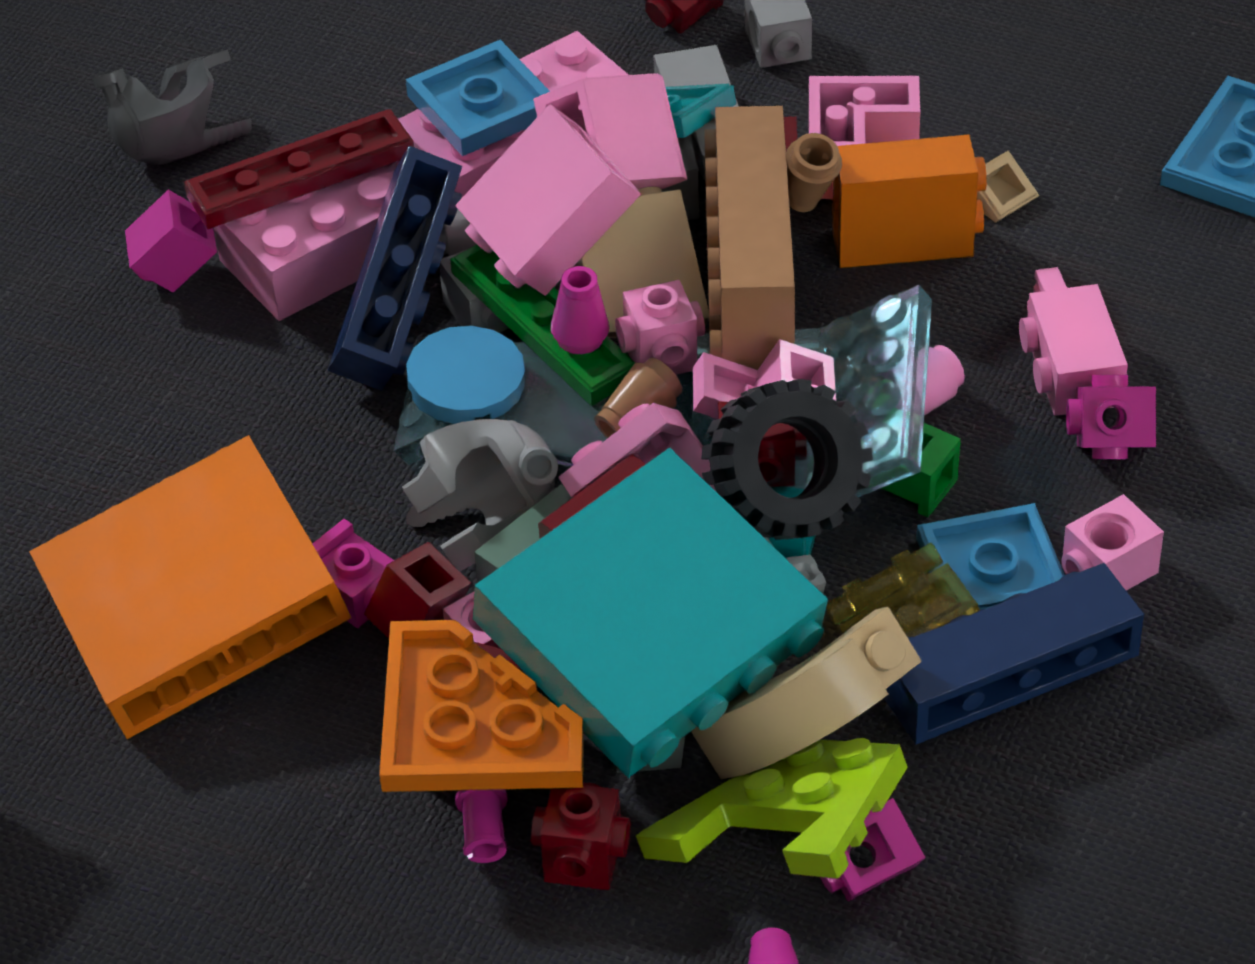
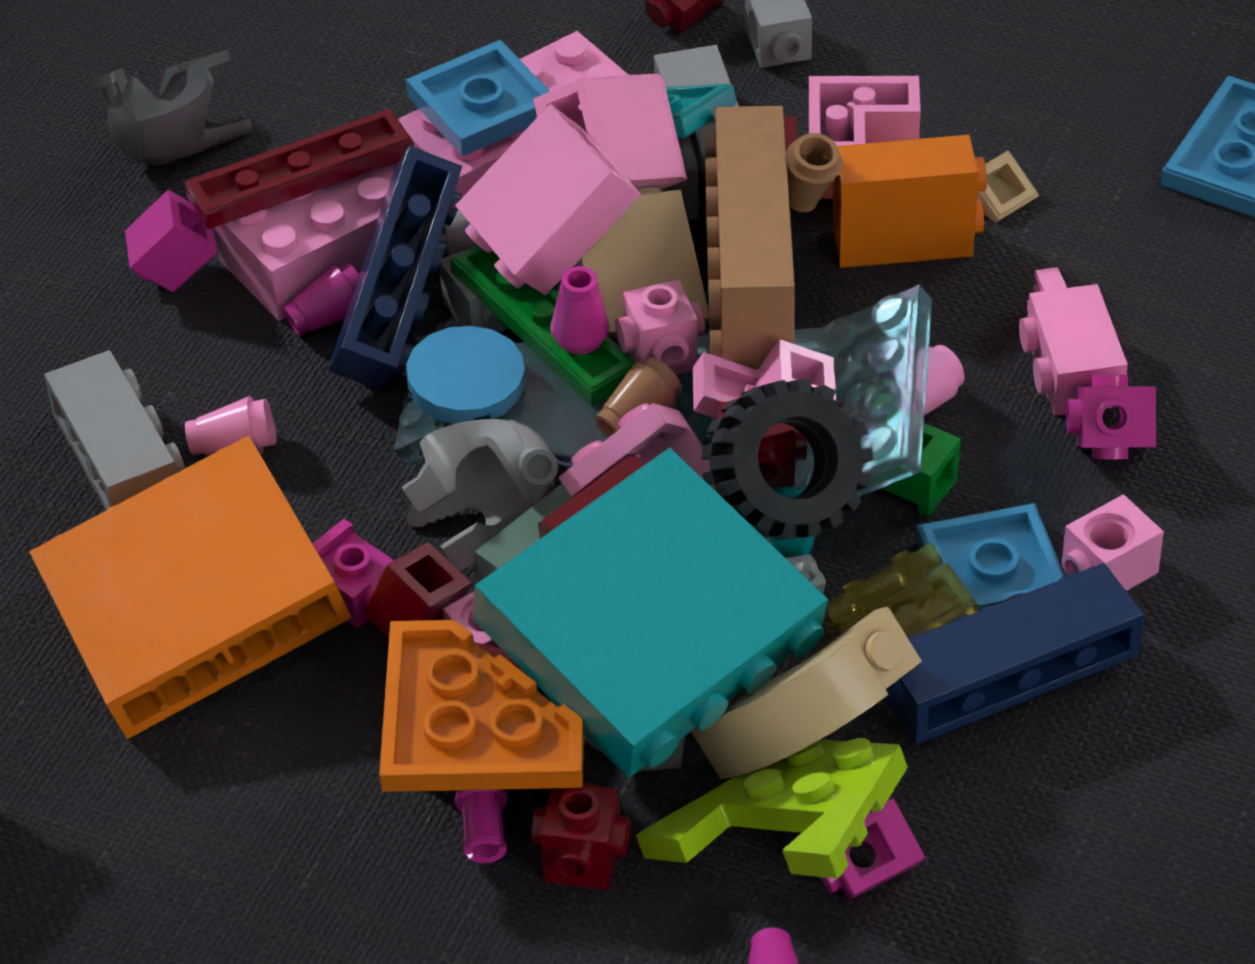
none -> light grey brick [44,350,185,510]
none -> bright pink cone [185,396,276,456]
none -> dark pink cone [282,263,359,337]

